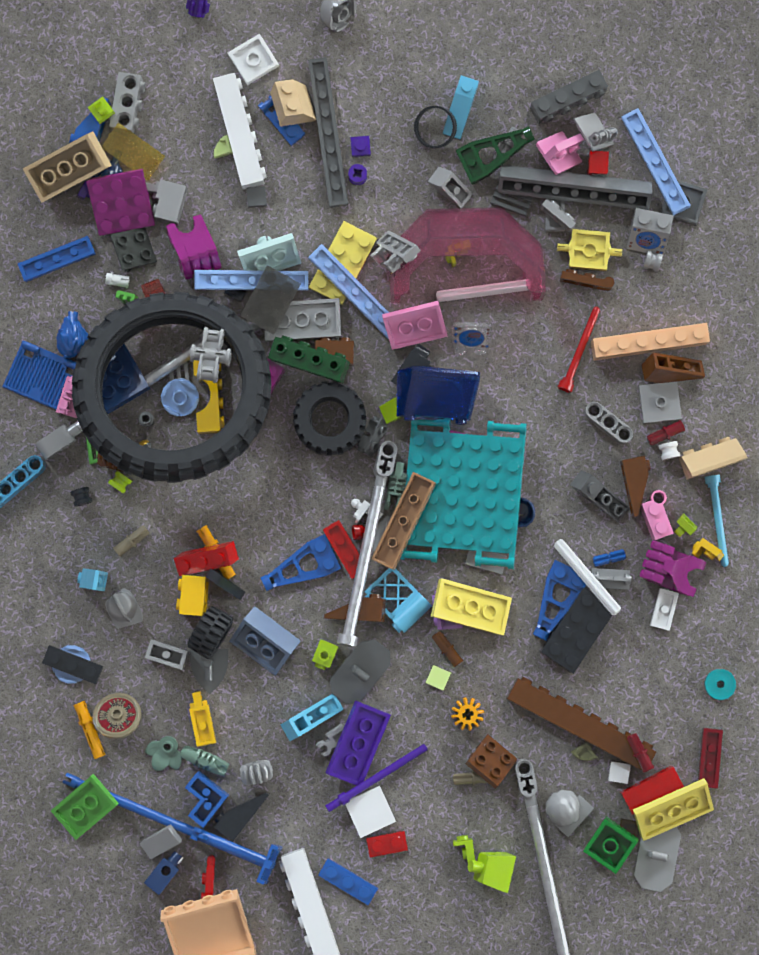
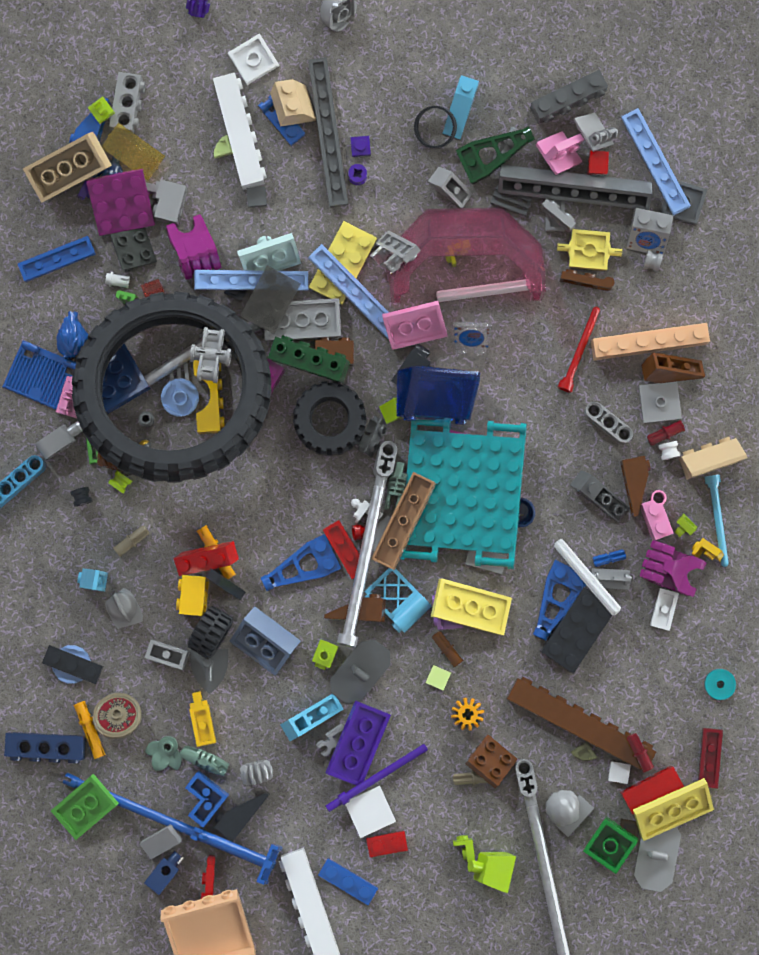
none -> dark blue brick [4,732,86,764]

